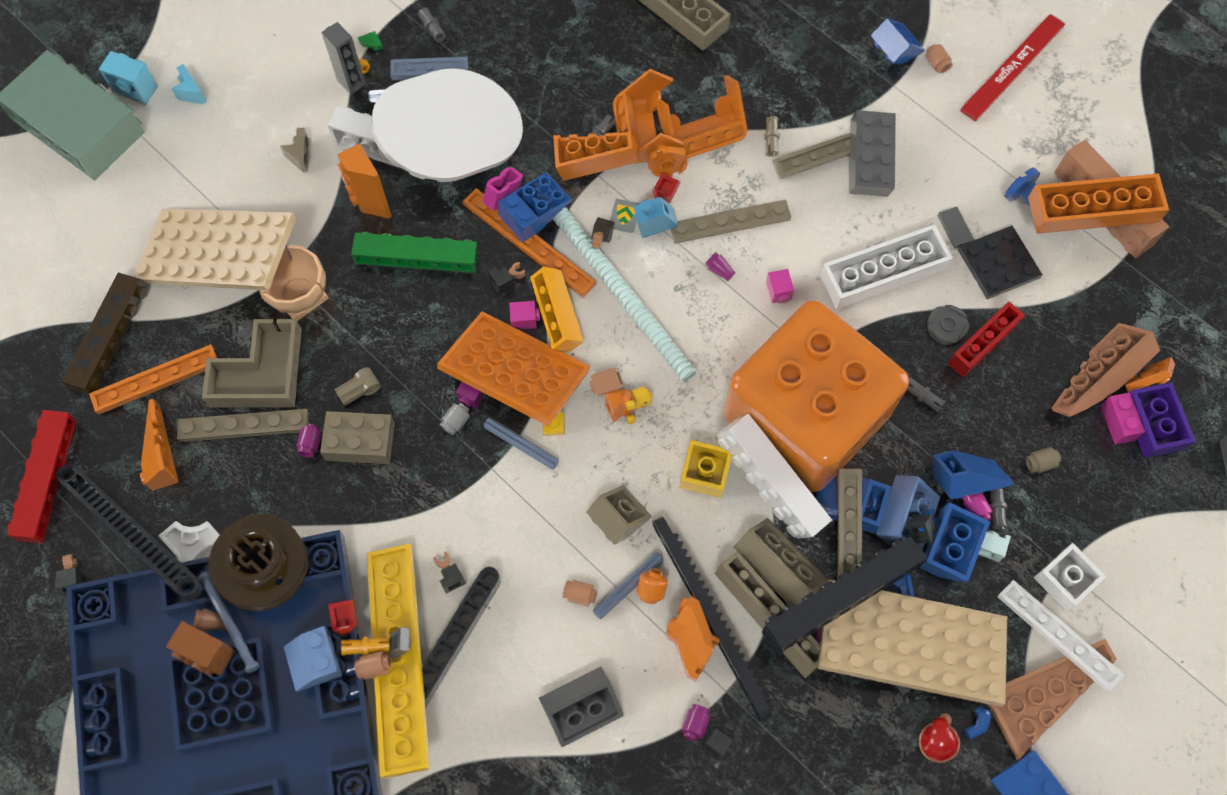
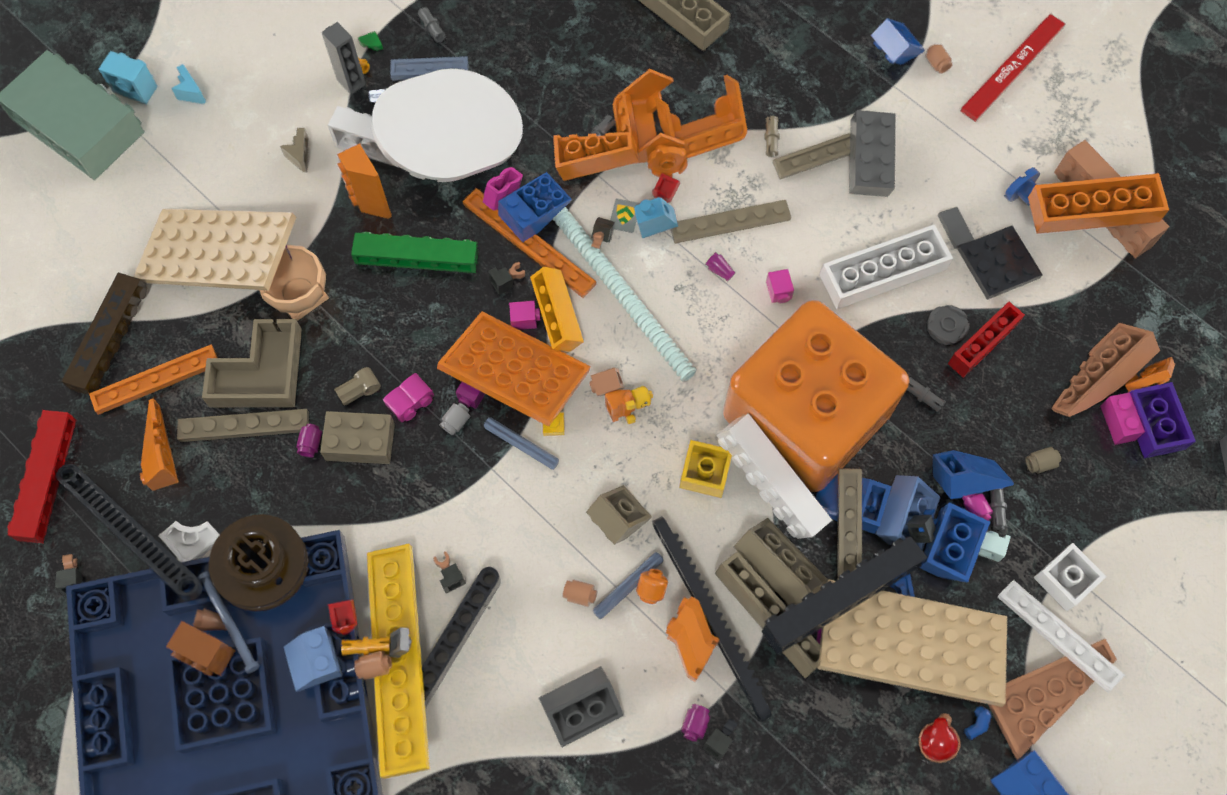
none -> dark pink brick [383,373,434,423]

